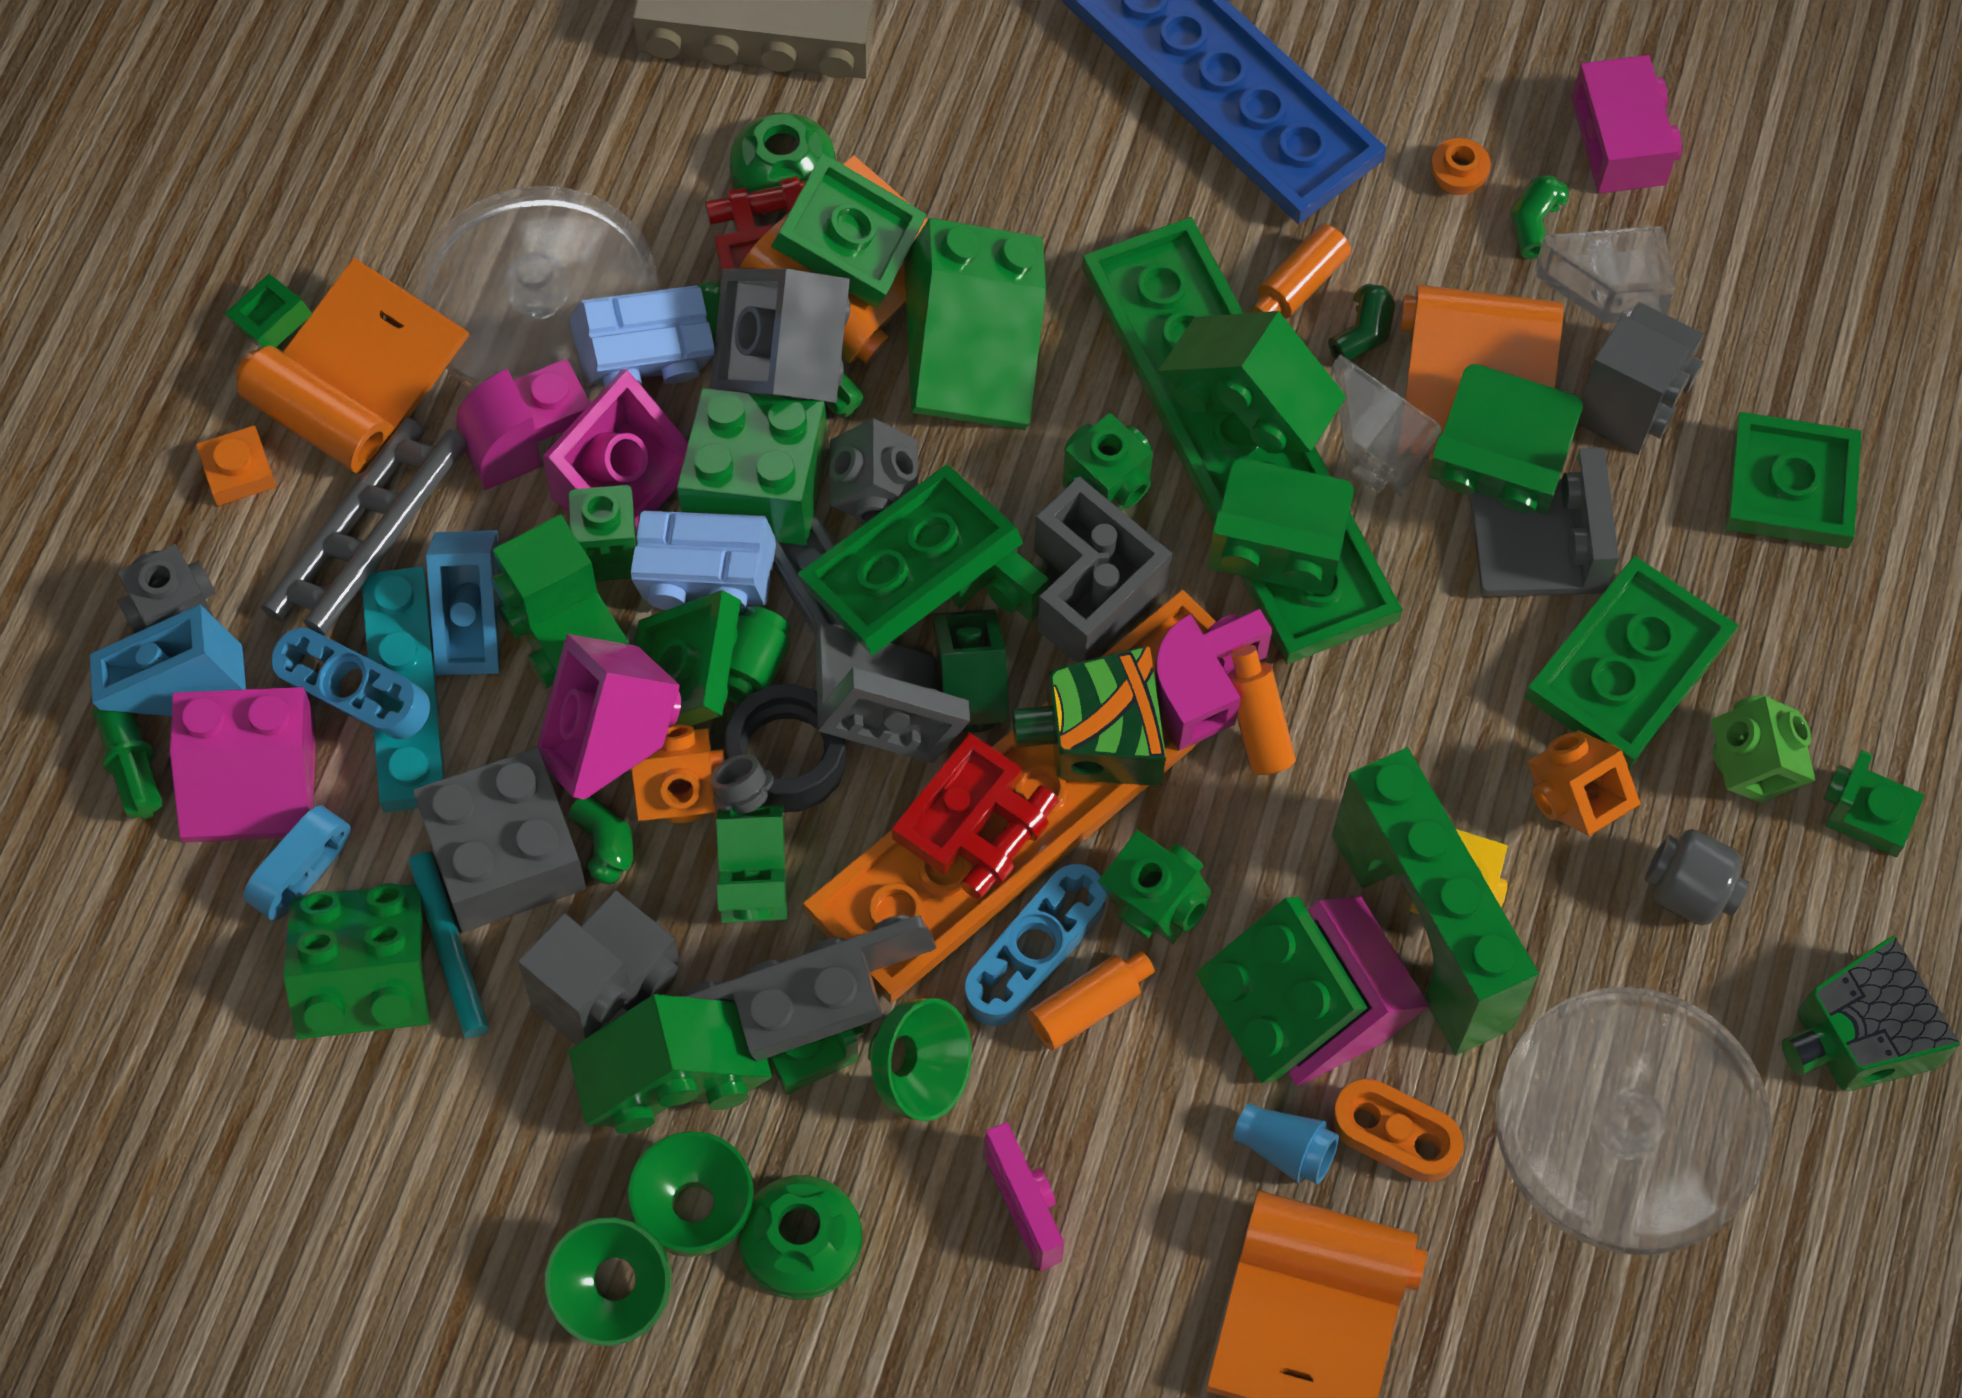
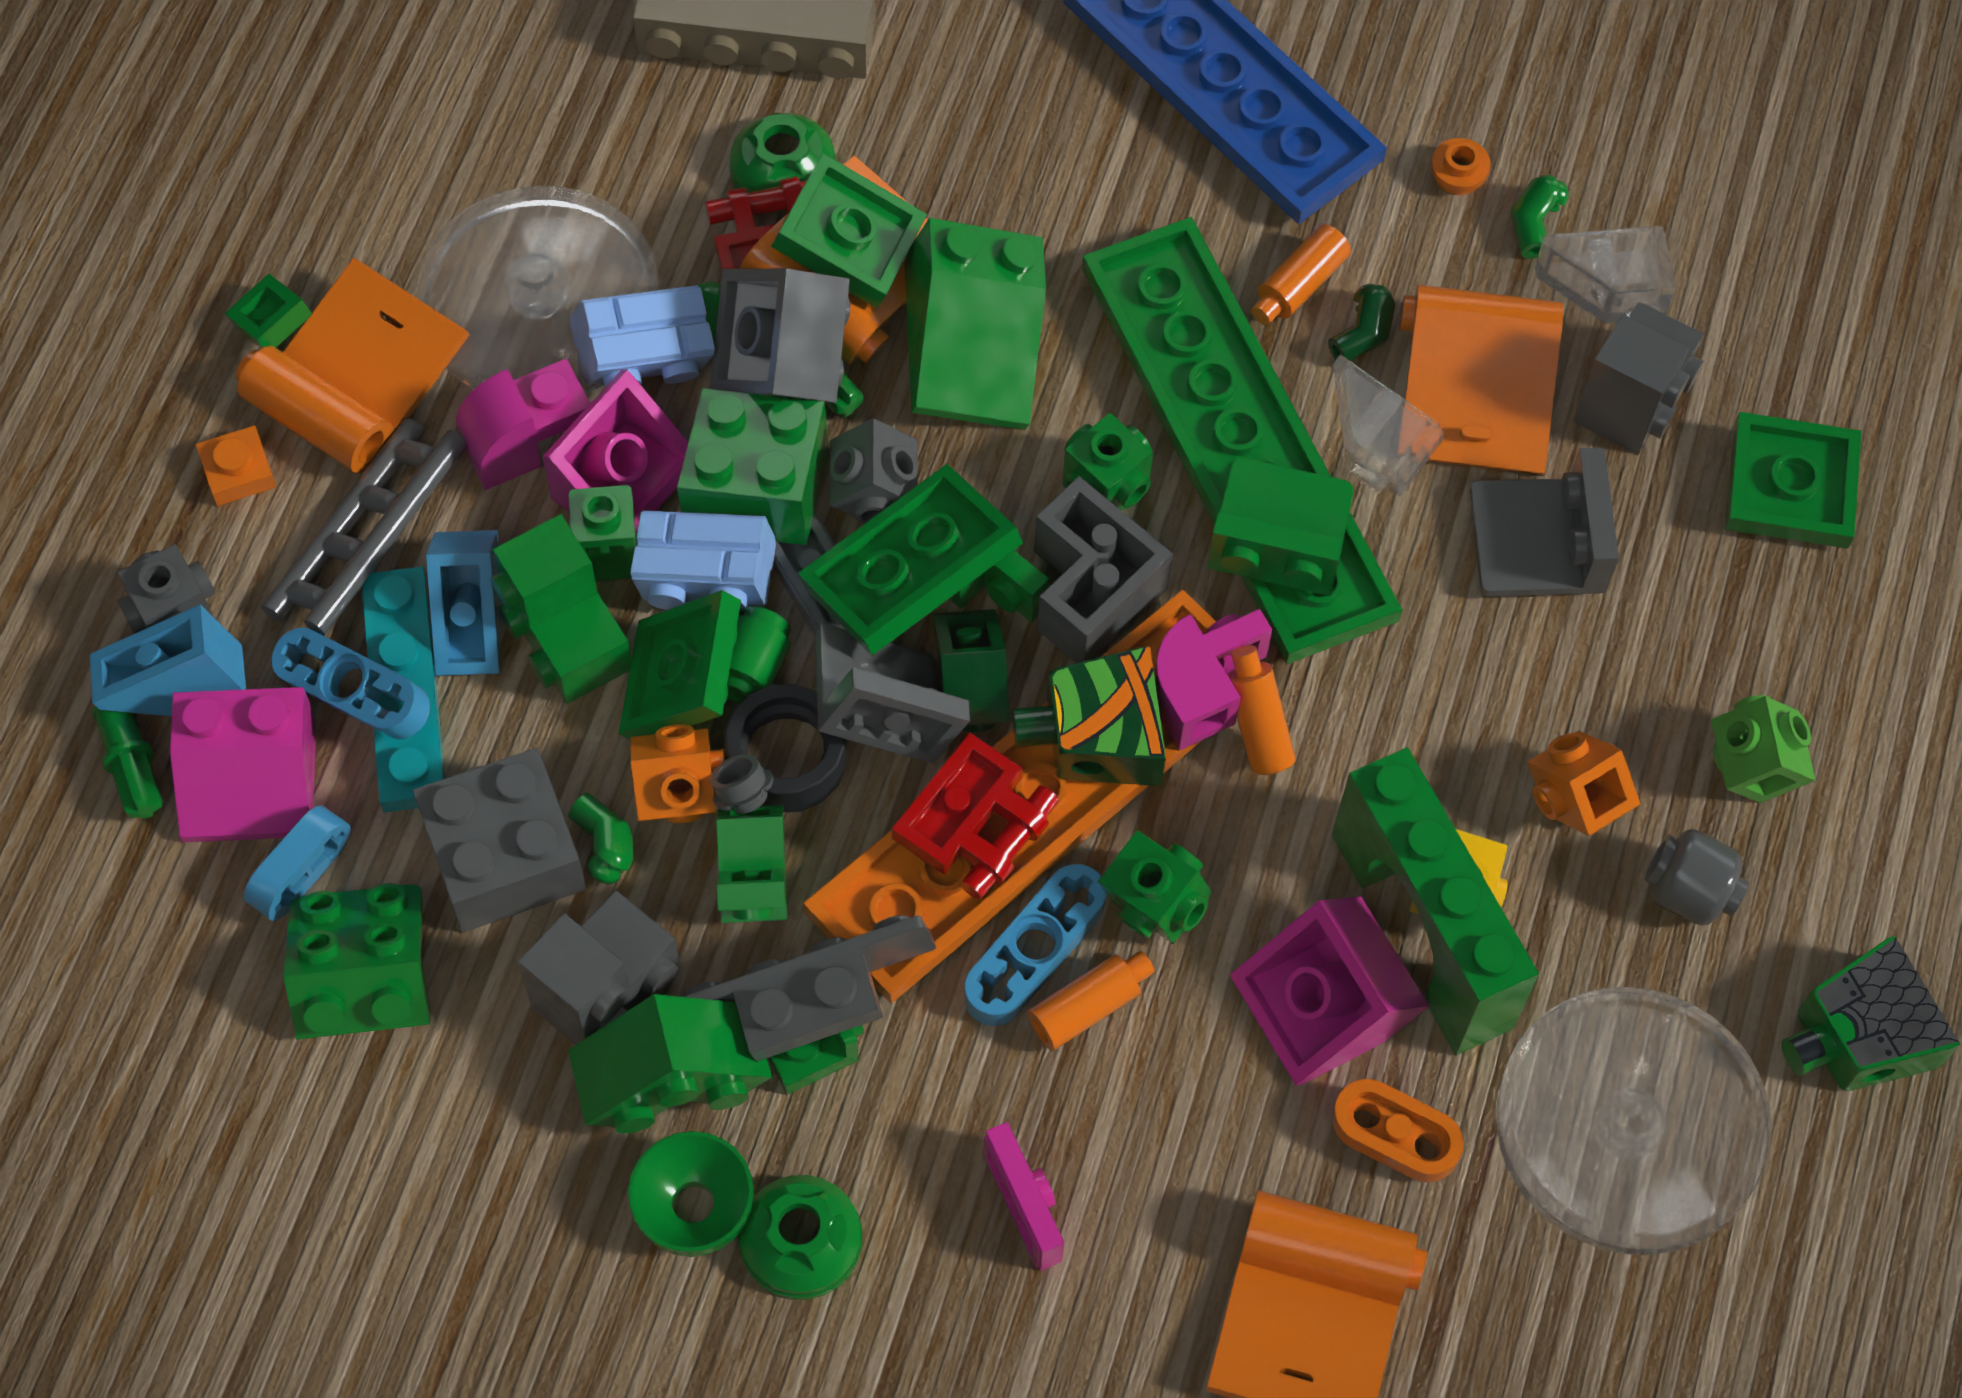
teal bar [408,852,490,1038] -> none
dark pink slope [536,634,681,799] -> none
green piece [545,1217,672,1346] -> none
green piece [868,997,972,1122] -> none
green brick [1158,311,1347,454] -> none
green plate [1195,897,1368,1084] -> none
dark azure cone [1233,1103,1339,1184] -> none
green bracket [1428,364,1583,515] -> none
green plate [1524,555,1739,770] -> none
dark pink brick [1571,55,1682,194] -> none
green bracket [1823,750,1925,857] -> none

